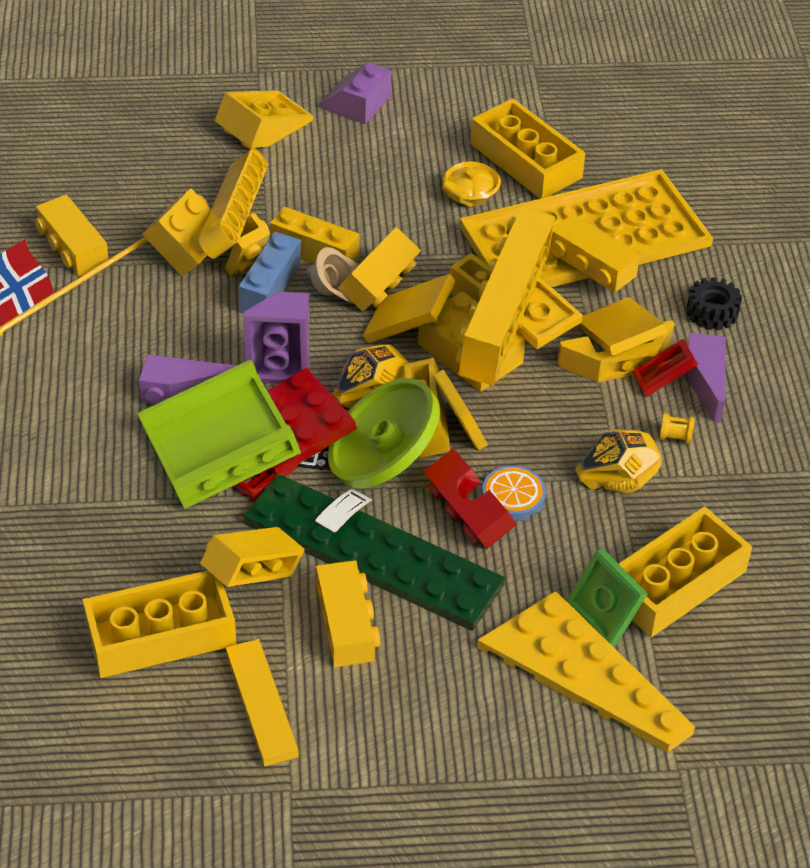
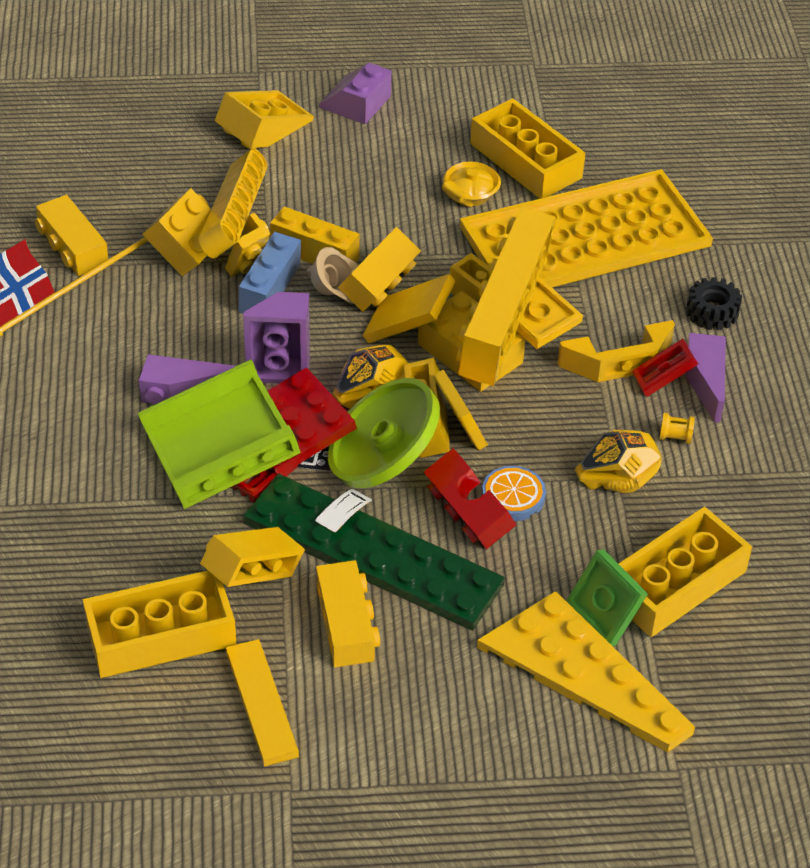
yellow brick [549,214,640,293] -> none
yellow tile [578,297,667,356] -> none

